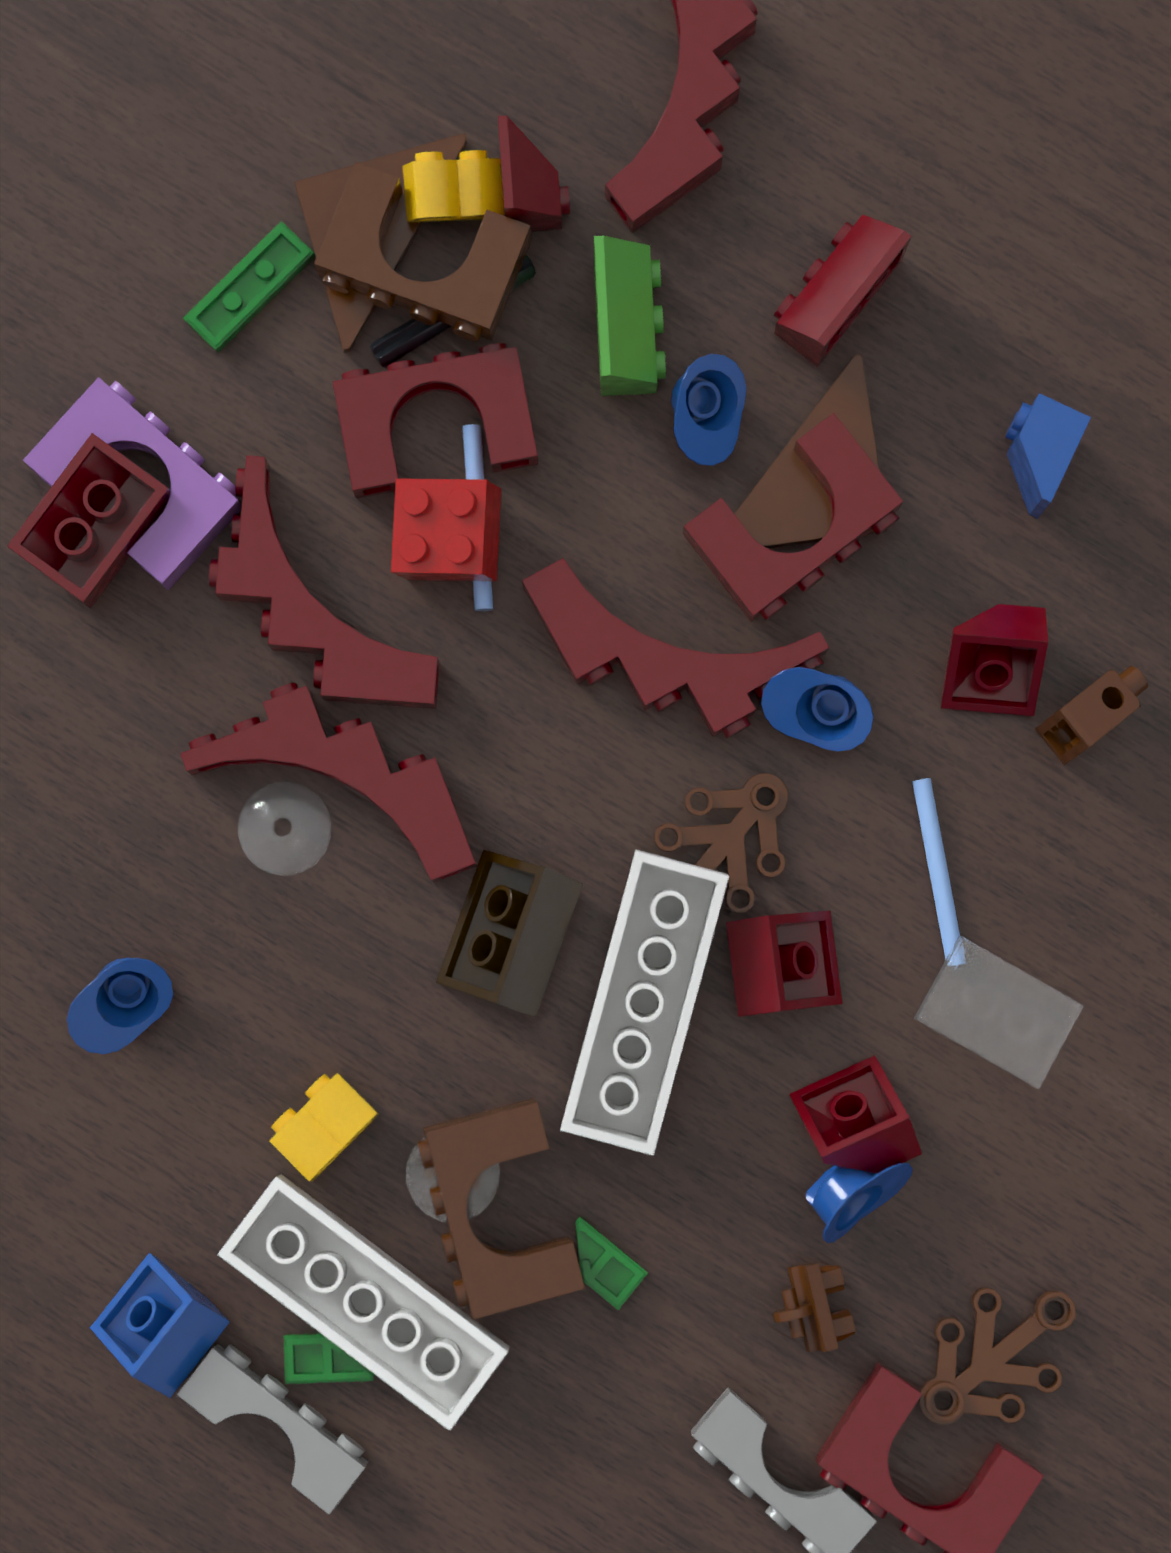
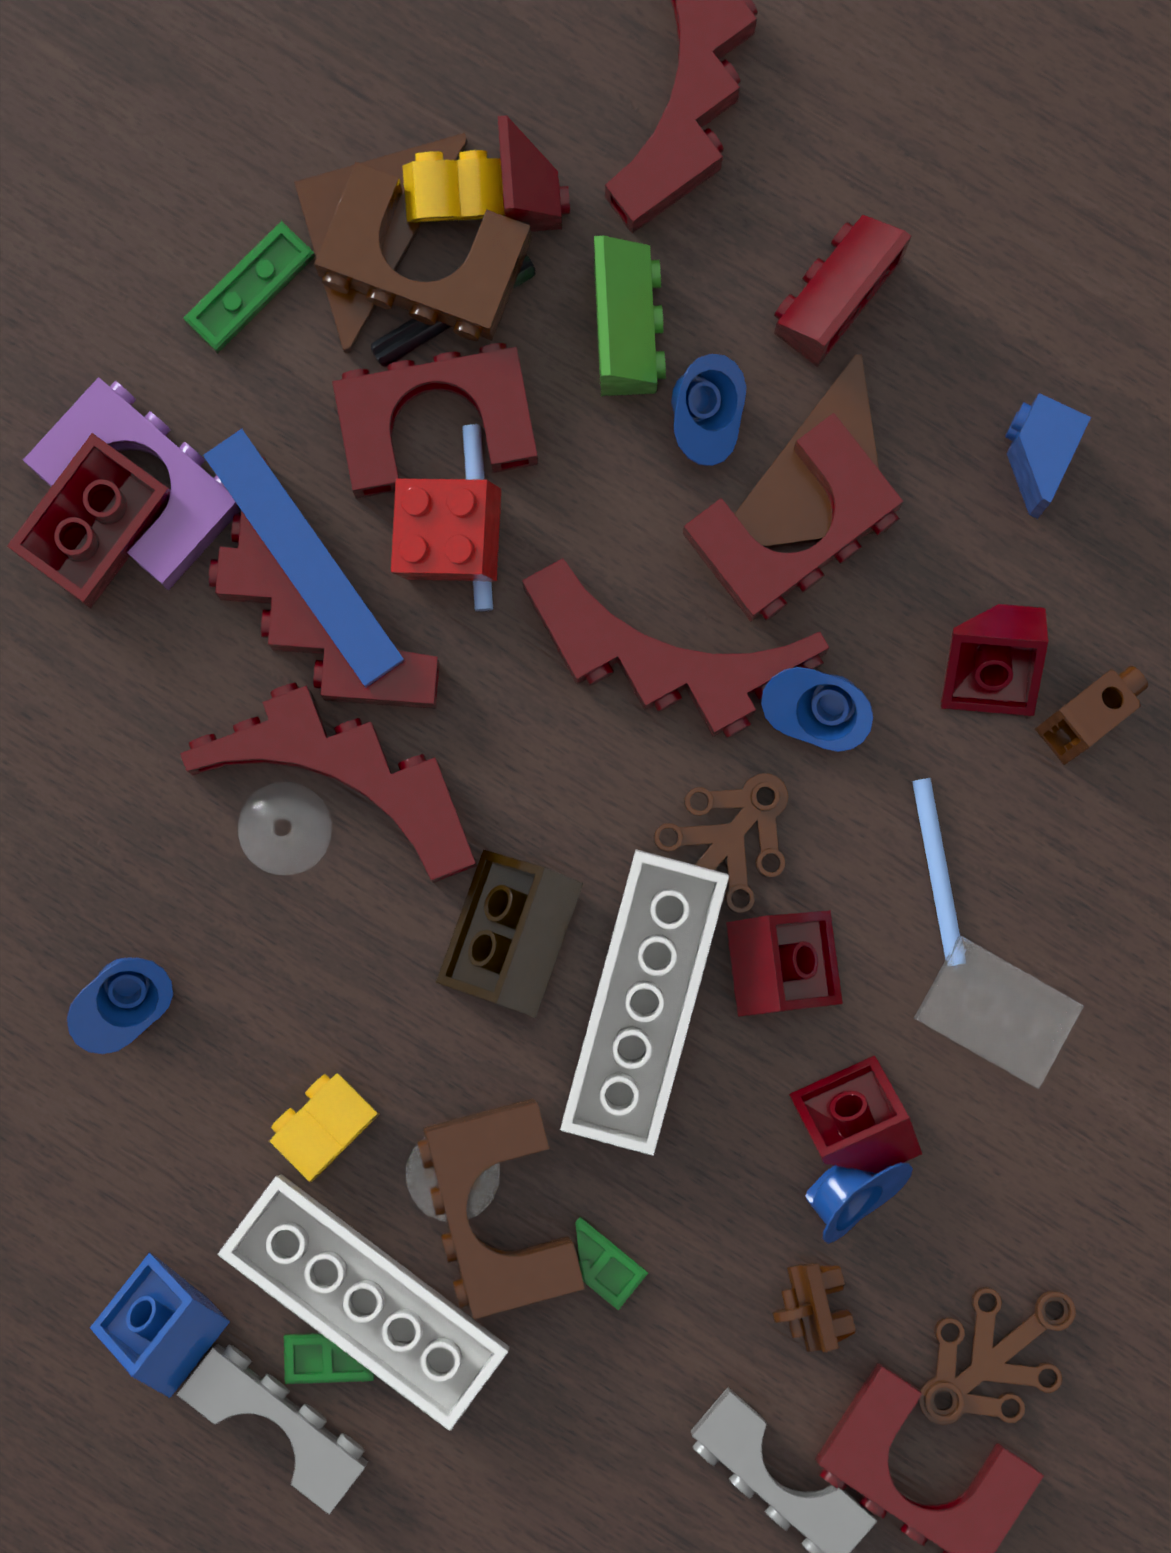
none -> blue tile [203,429,404,688]

